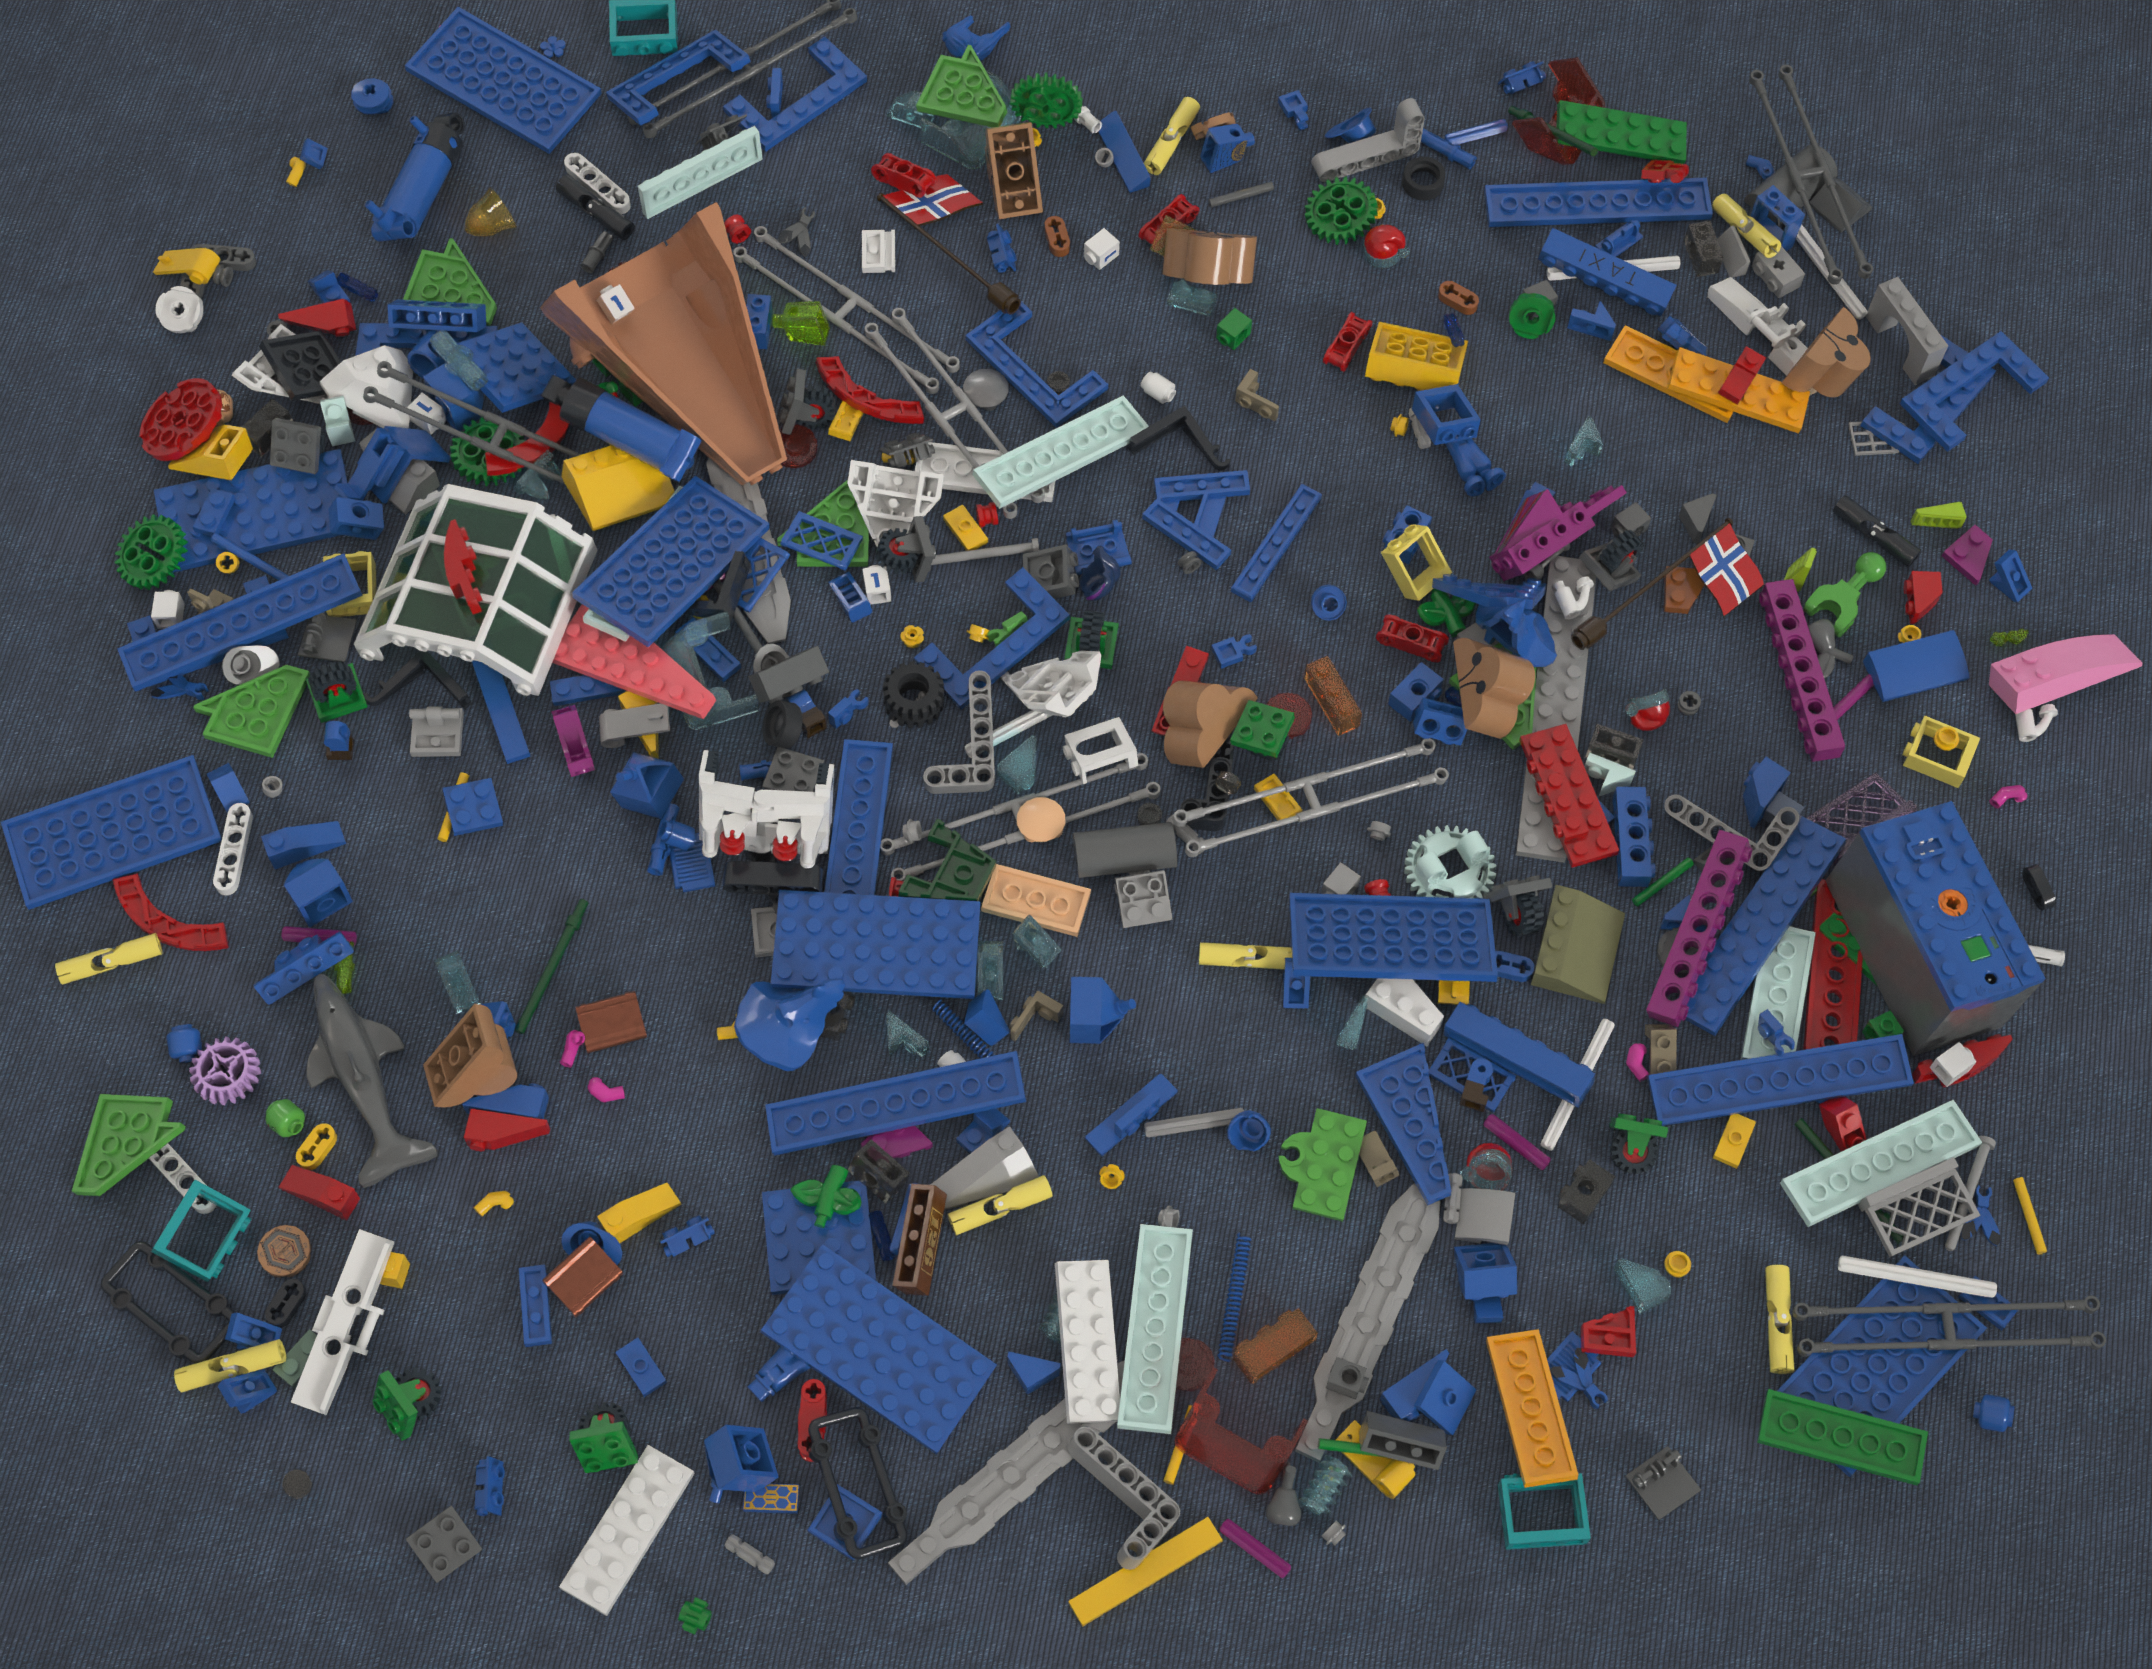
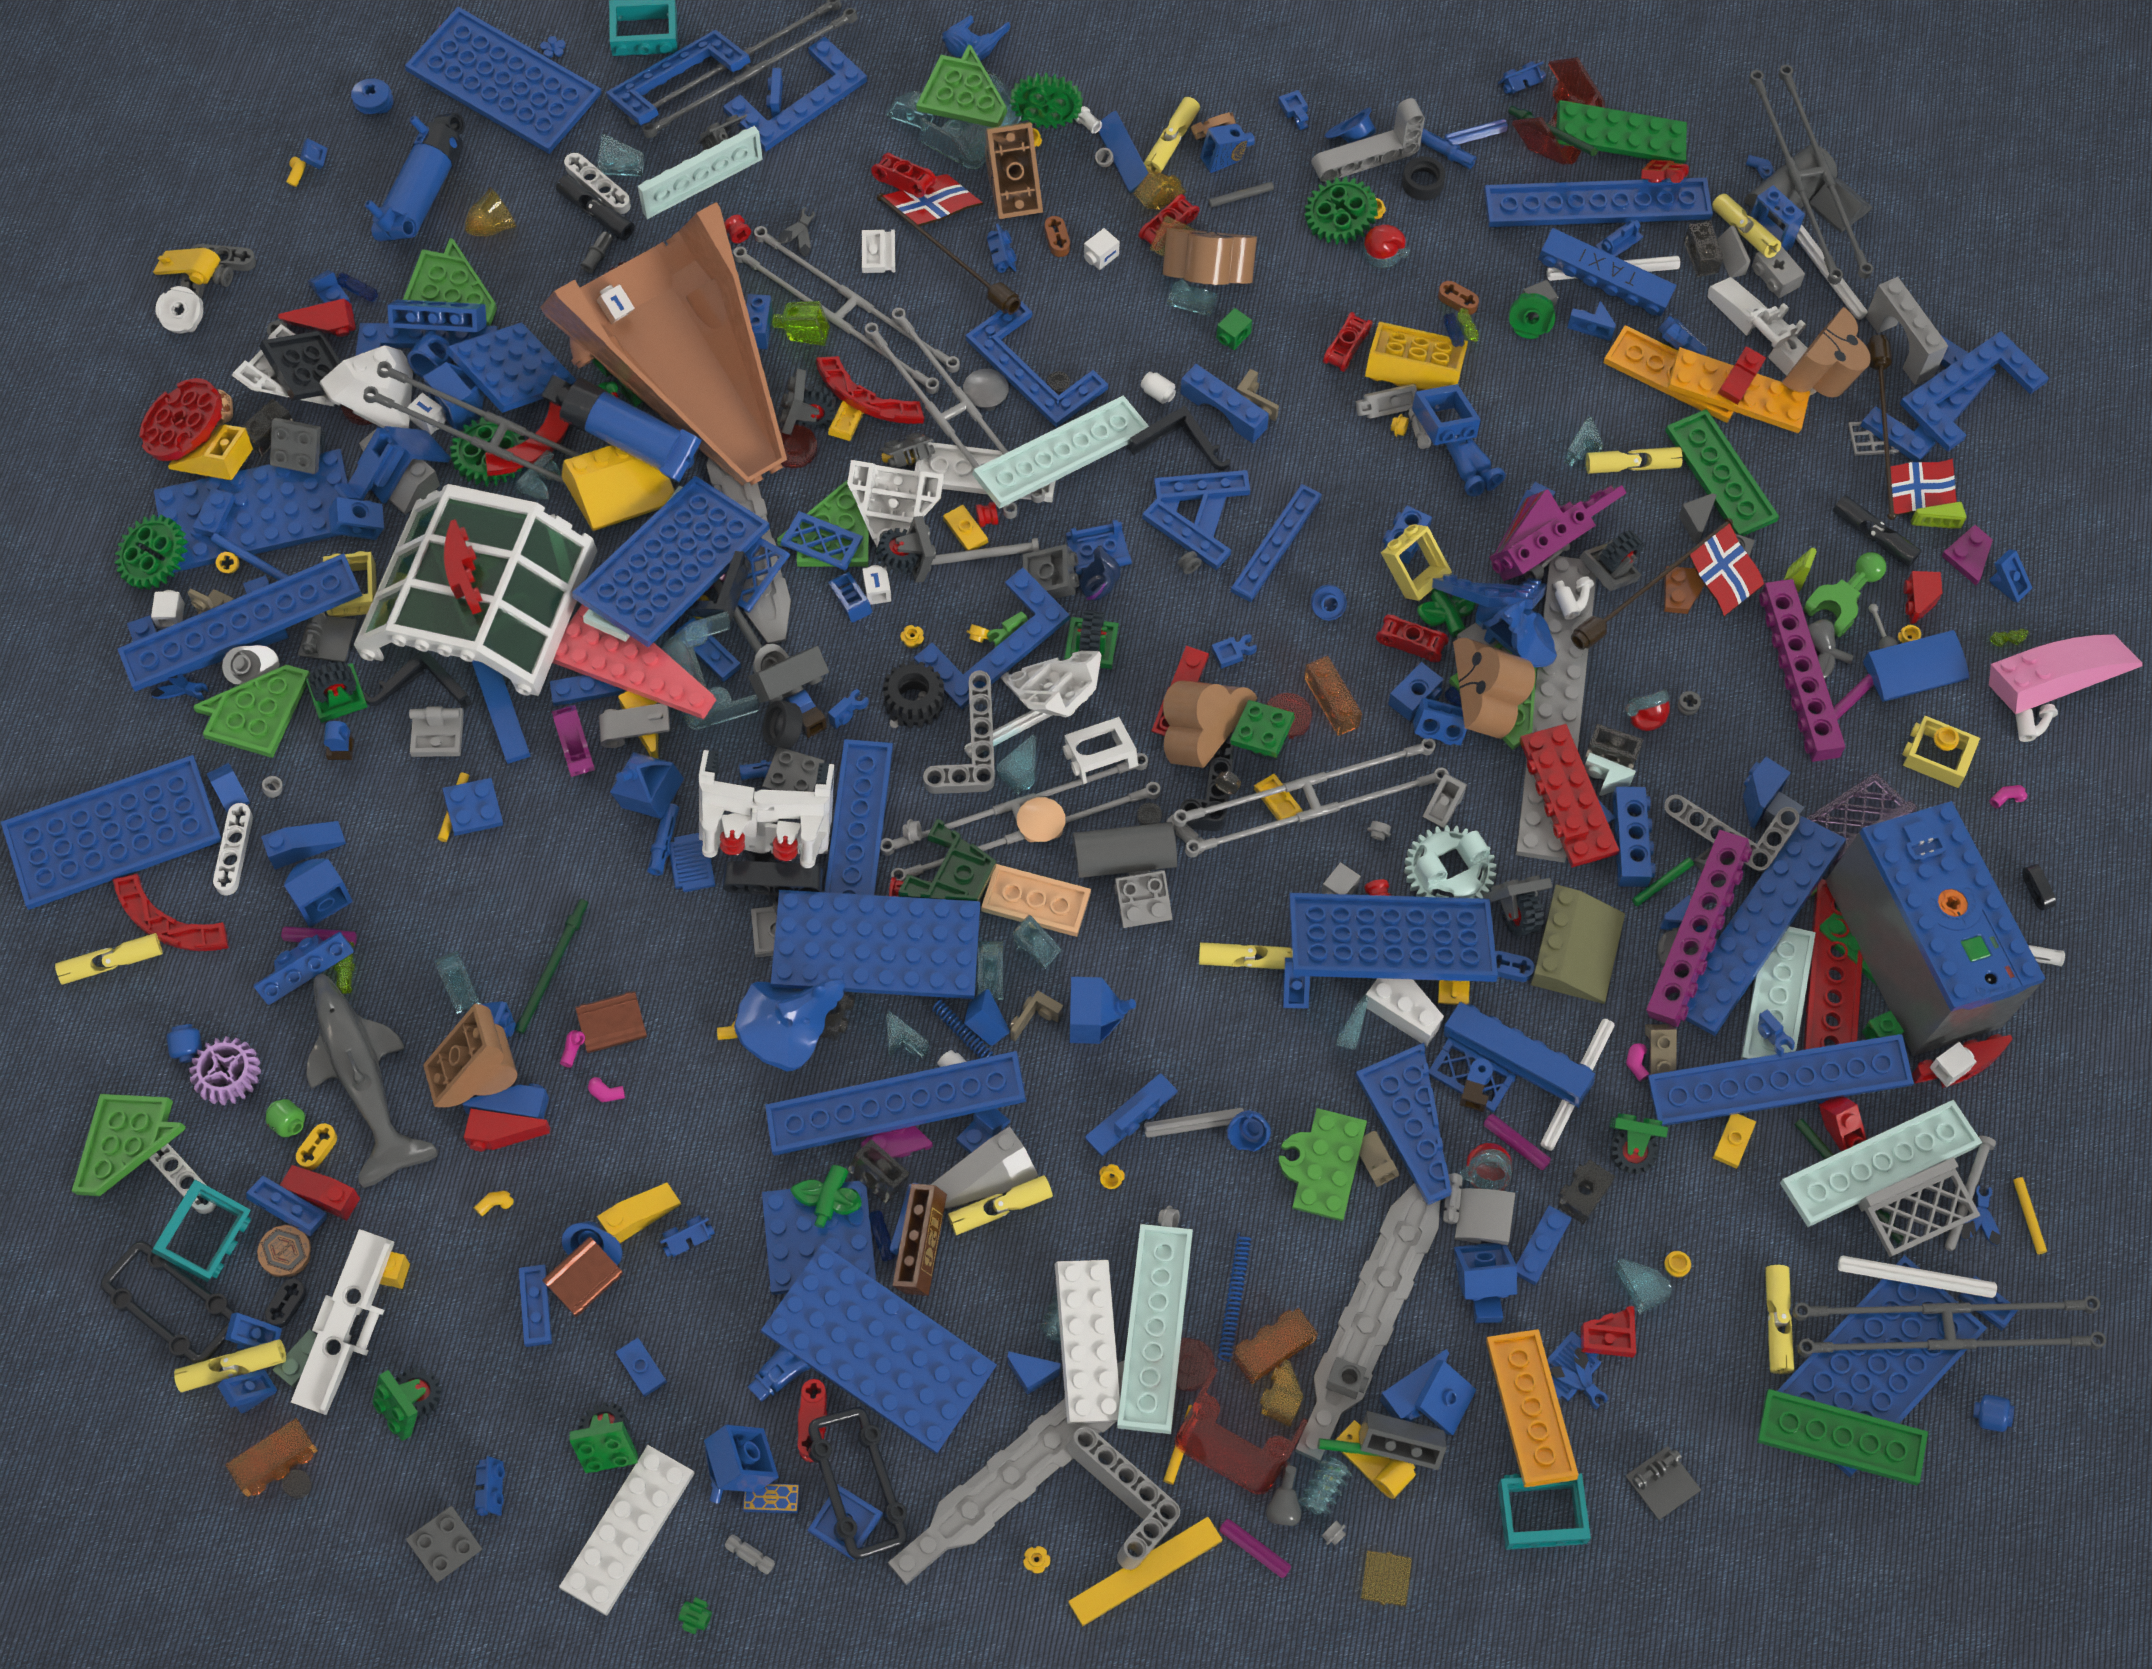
light aqua slope [320,396,355,446] -> none
clear light blue piece [430,330,489,391] -> none
blue brick [658,820,697,851] -> none
dark grey brick [1611,502,1651,538] -> none
none -> clear orange brick [225,1418,318,1497]
none -> blue plate [246,1176,327,1236]
none -> clear light blue wing [597,134,644,176]
none -> yellow plate [1023,1546,1050,1573]
none -> clear yellow slope [1134,172,1186,210]
none -> blue arch [1180,364,1269,444]
none -> clear yellow slope [1260,1359,1303,1427]
none -> light grey hinge [1356,384,1417,418]
none -> clear yellow piece [1361,1551,1412,1607]
none -> light grey slope [1422,773,1467,828]
none -> clear neon green piece [1457,308,1479,342]
none -> blue plate [1516,1205,1572,1286]
none -> light yellow piece [1586,447,1682,474]
none -> green plate [1665,409,1779,536]
none -> flag [1867,335,1957,520]
none -> hinge [1868,604,1898,649]

